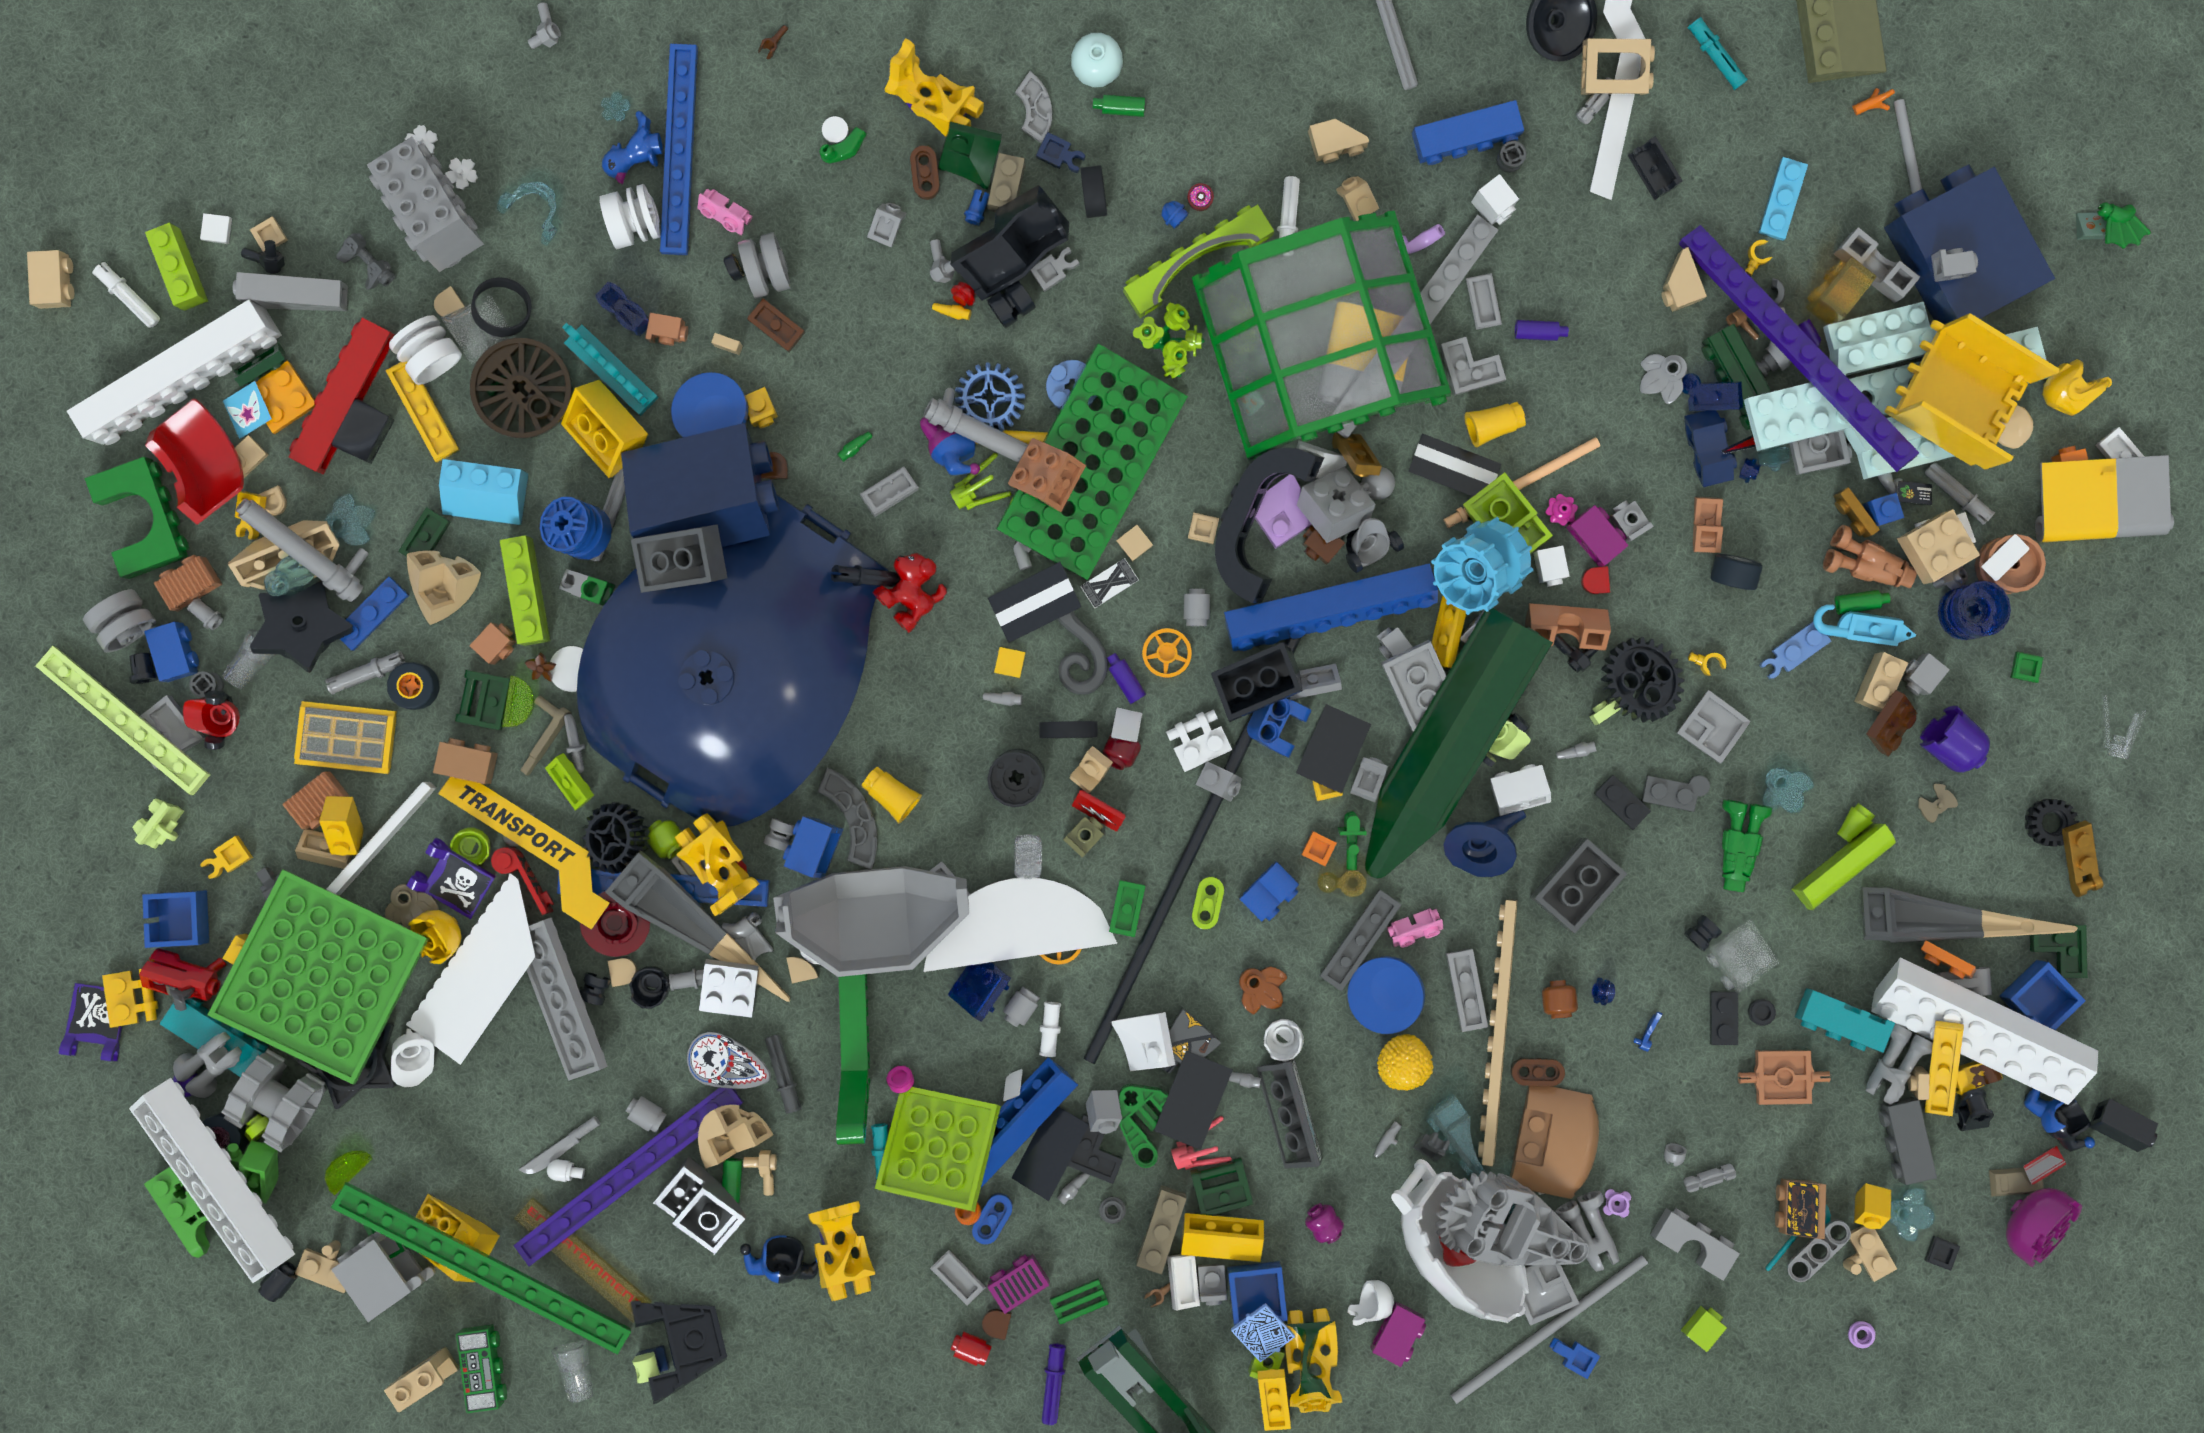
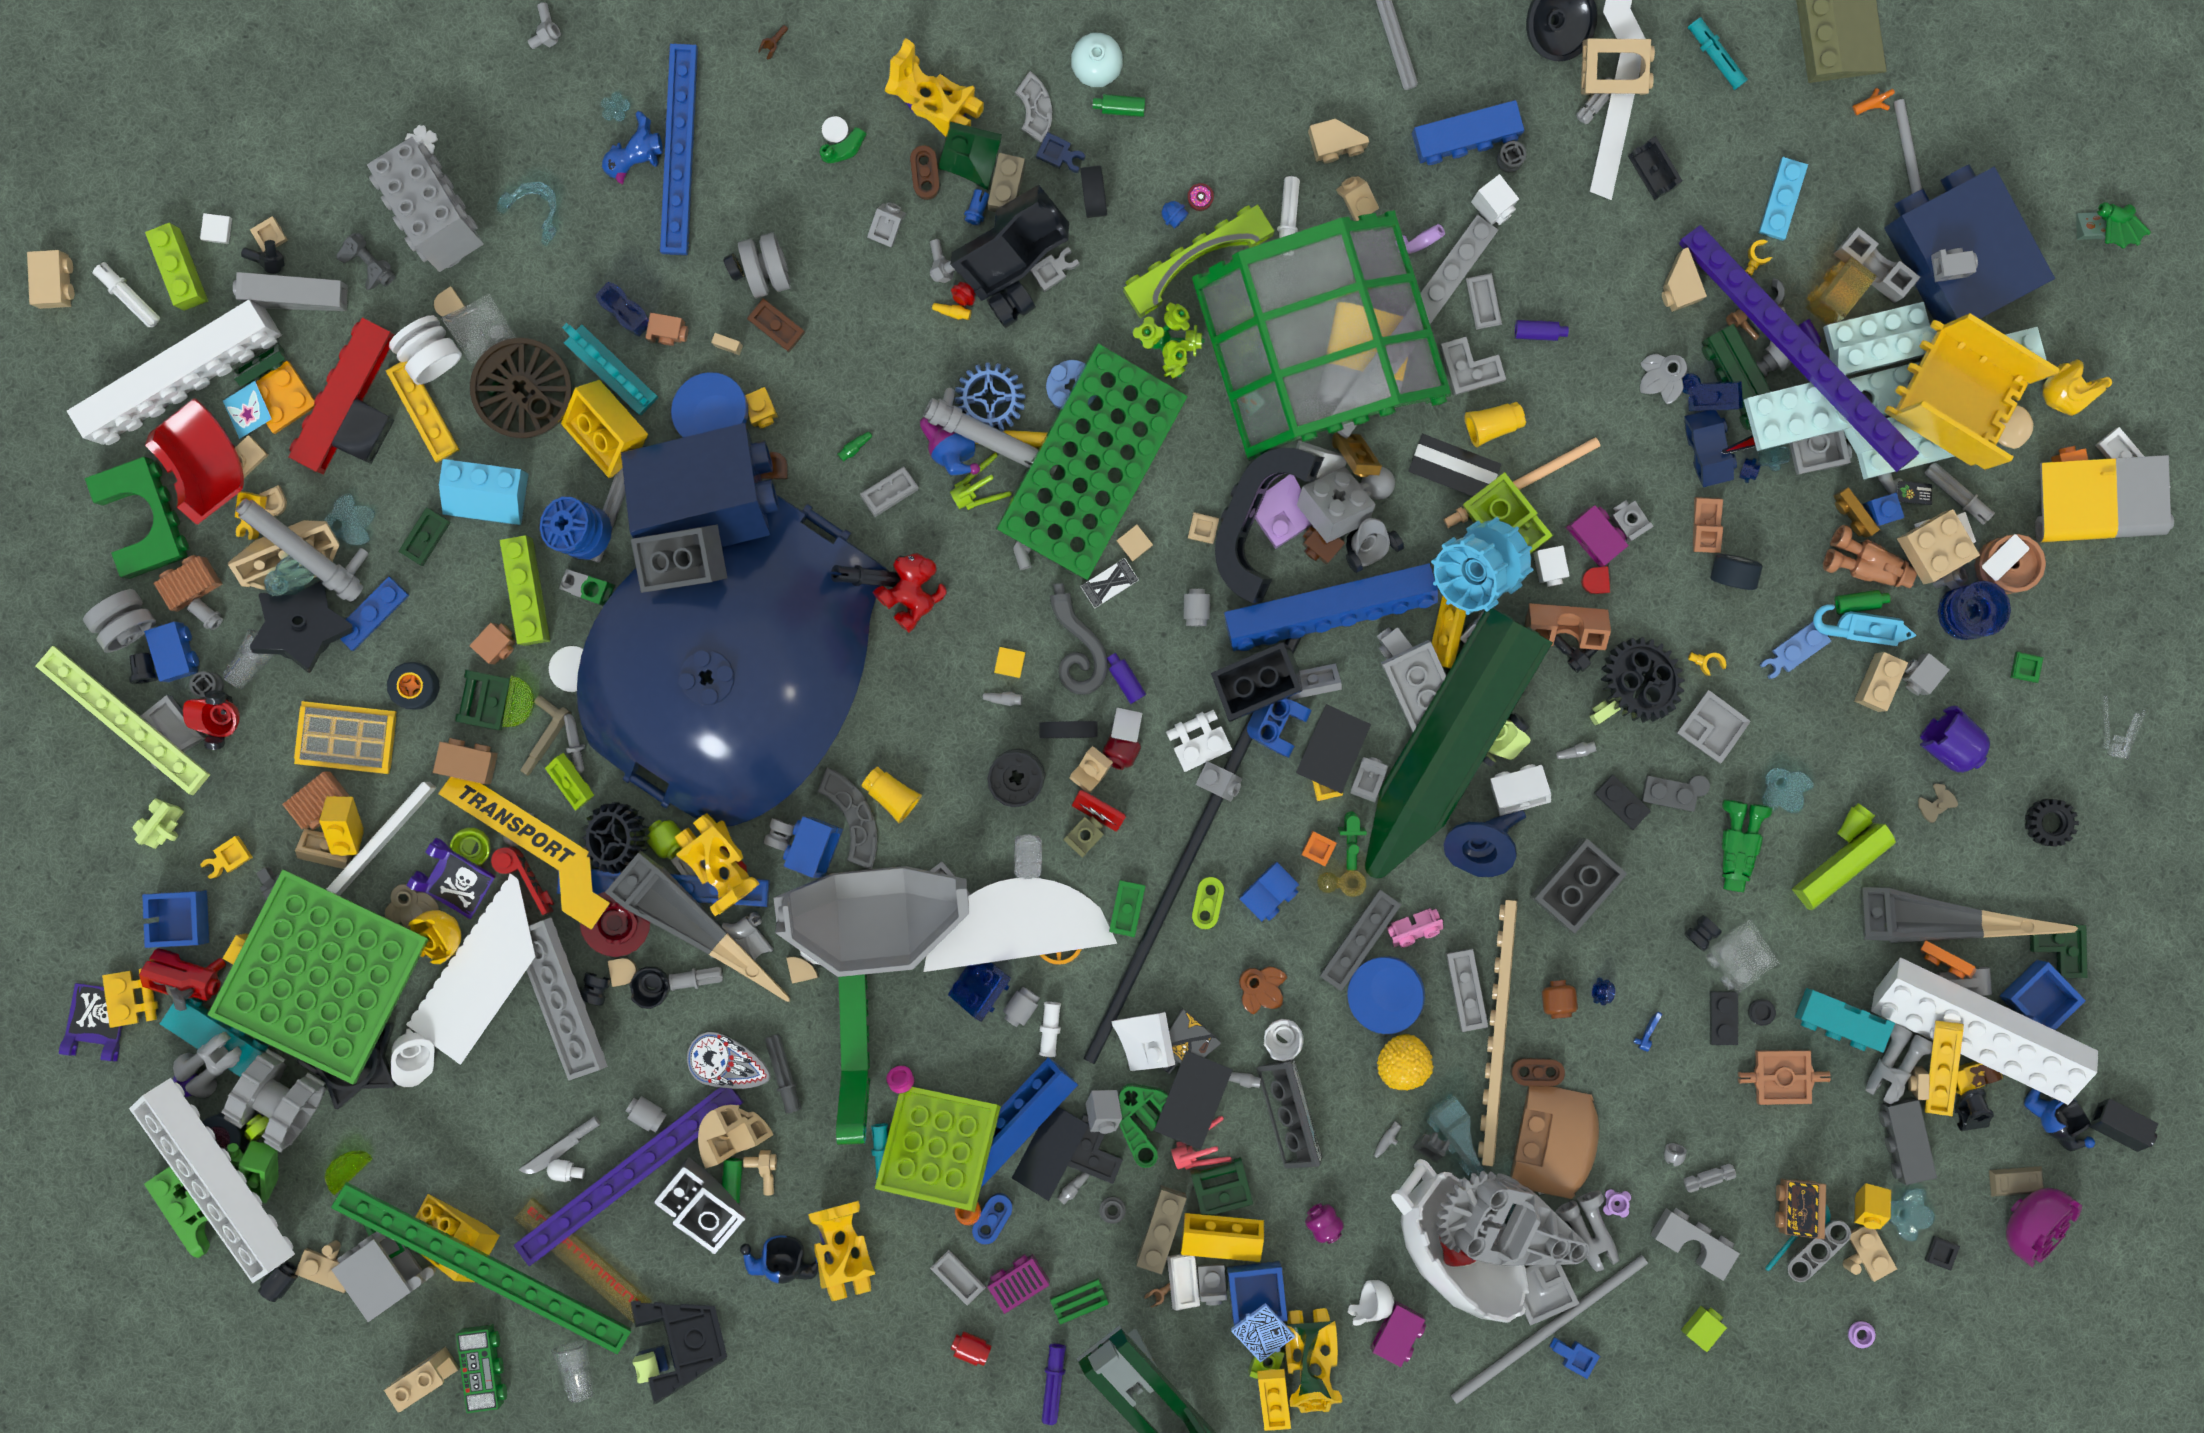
light grey pin [325,650,406,695] -> none
tan brick [407,551,481,625] -> none
white plant [445,158,478,190] -> none
black tyre [471,277,532,337] -> none
reddish brown plant [525,652,556,682] -> none
white wheel [600,184,661,250] -> none
bright pink hinge [697,189,752,236] -> none
plate [699,959,759,1018] -> none
reddish brown tile [982,1309,1012,1340] -> none
black sticker [988,562,1081,643] -> none
white sticker [1003,1069,1023,1101] -> none
nougat bracket [1008,438,1086,512] -> none
light orange wheel [1142,628,1192,678] -> none
dark pink plant [1545,494,1578,526] -> none
reddish brown plate [1866,690,1918,757] -> none
sticker [2024,1146,2066,1185] -> none
pearl gold plate [2062,820,2103,897] -> none

